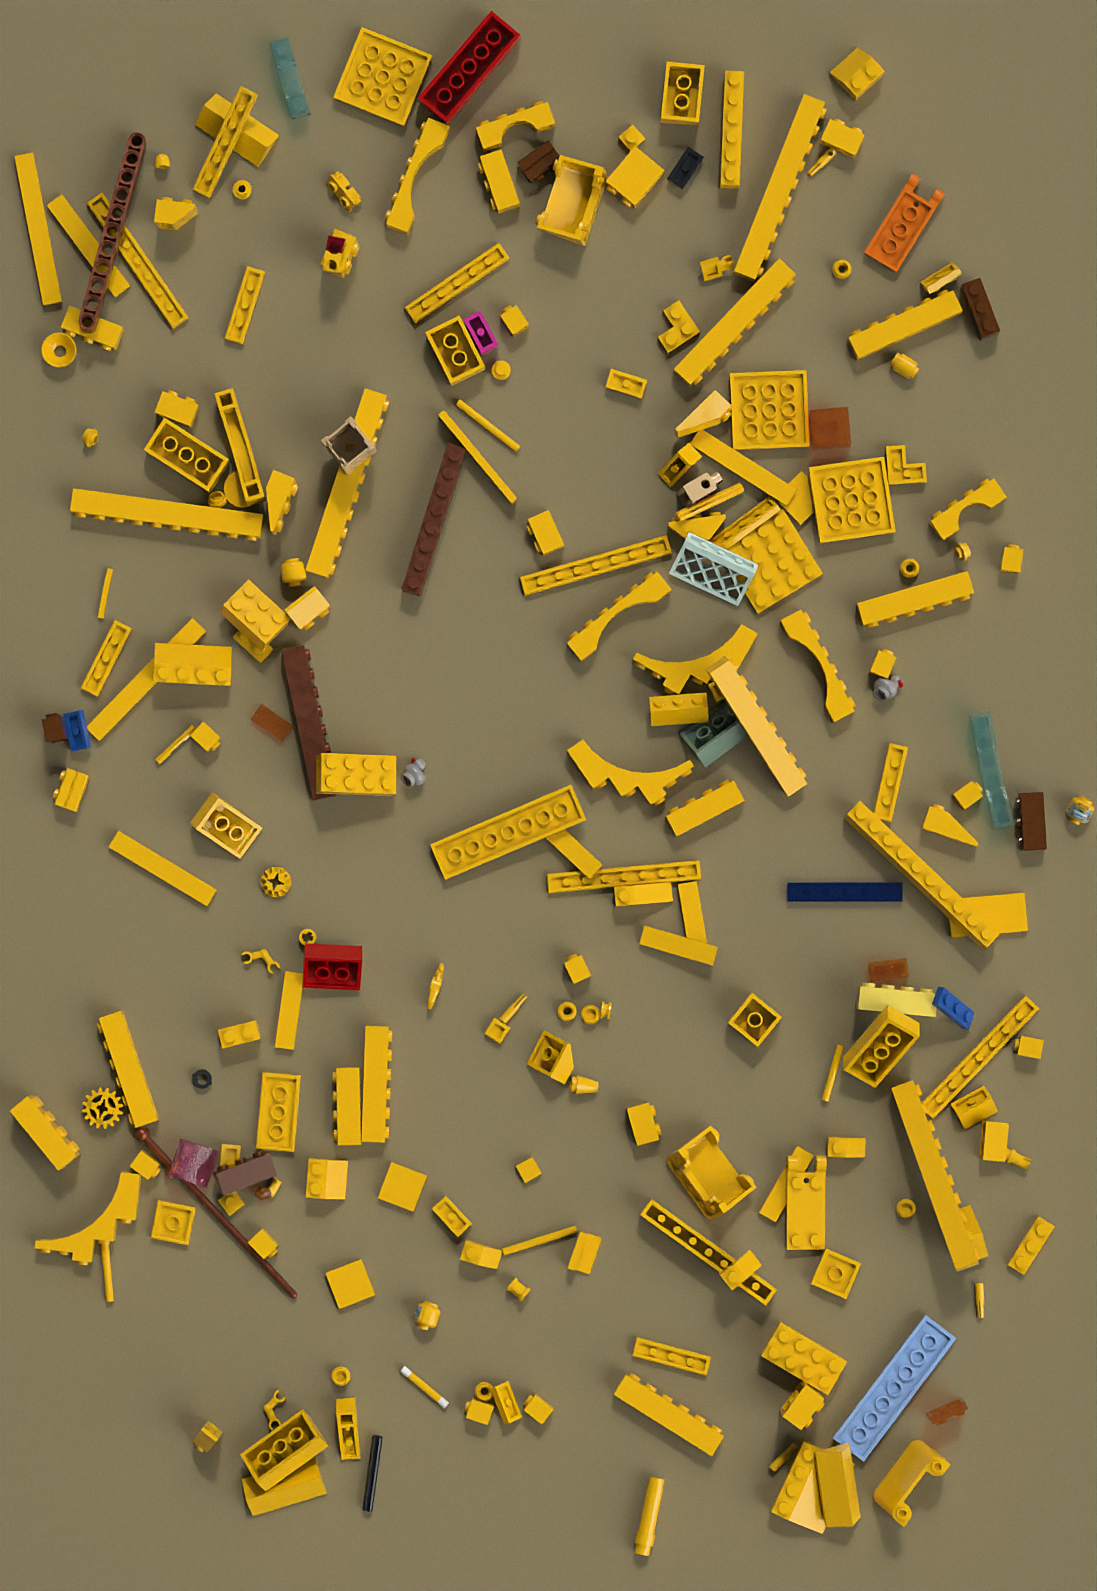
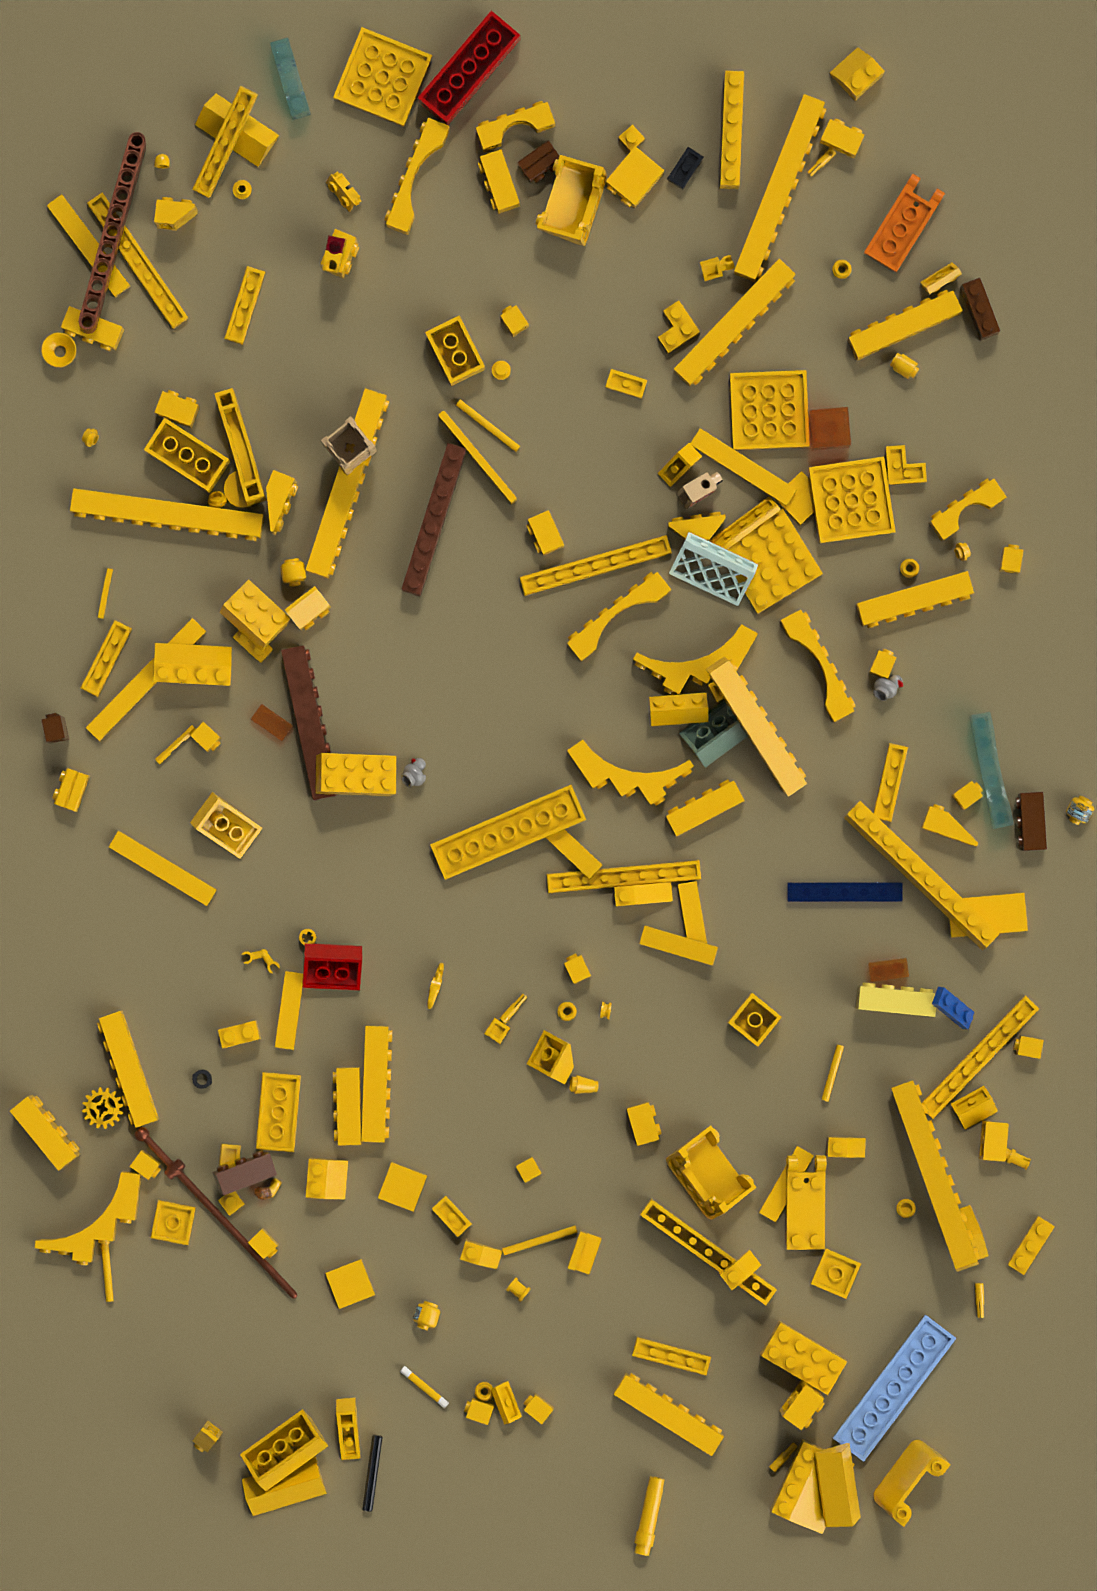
yellow tile [14,152,63,306] -> none
blue plate [63,710,91,752] -> none
clear pink slope [169,1139,218,1188] -> none
yellow gear [261,867,291,897] -> none
yellow arm [263,1389,286,1431] -> none
yellow plate [331,1366,350,1386] -> none
yellow tile [404,243,509,324] -> none
dark pink brick [463,311,498,356] -> none
yellow plate [581,1005,600,1024] -> none
yellow brick [660,62,705,126] -> none
yellow slope [675,390,732,438] -> none
yellow axle [675,483,744,522] -> none
yellow brick [843,1005,920,1088] -> none
clear orange plate [926,1398,968,1425] -> none

